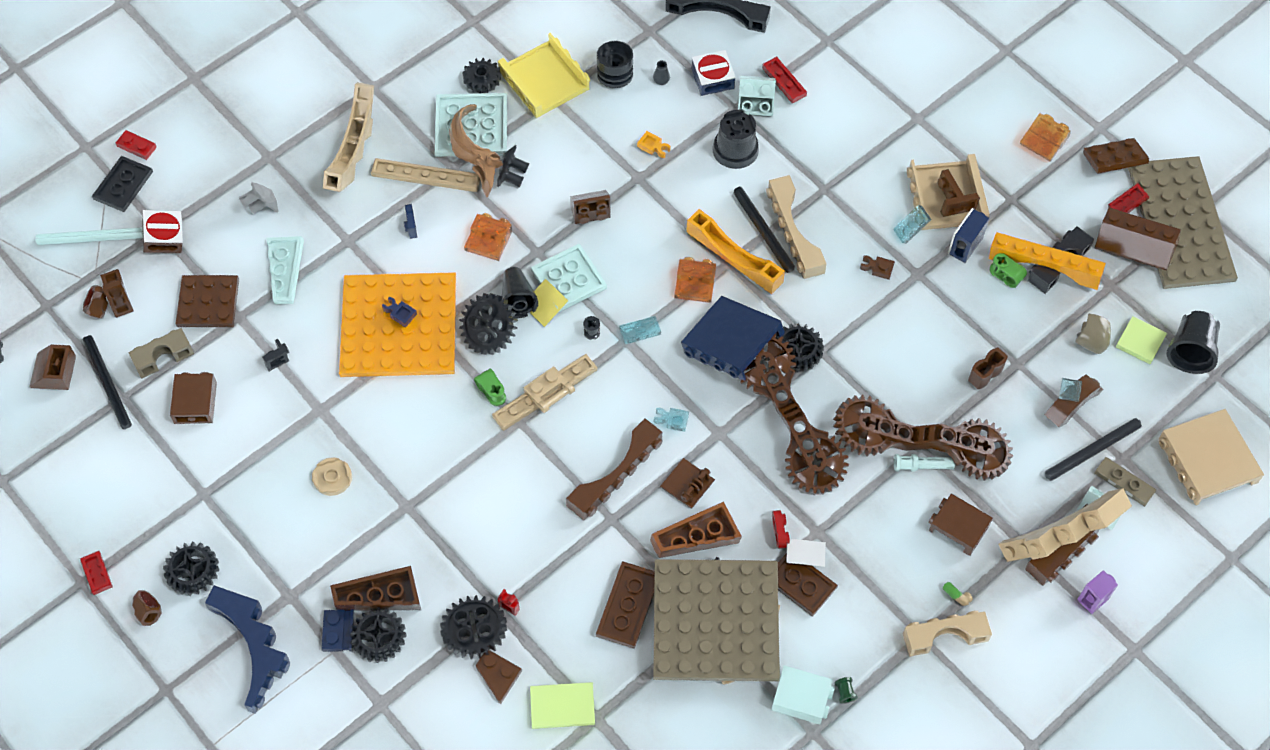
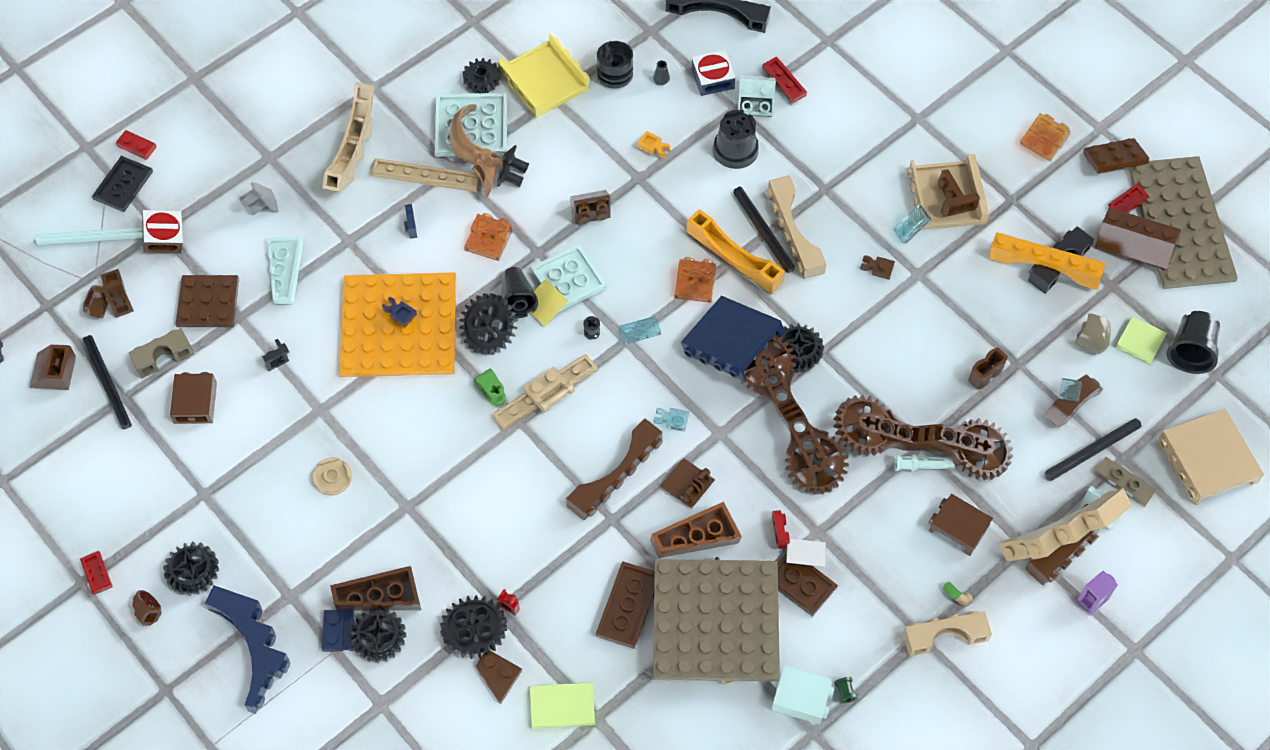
dark blue piece [948,208,990,263] -> none
bright green piece [989,253,1027,288] -> none

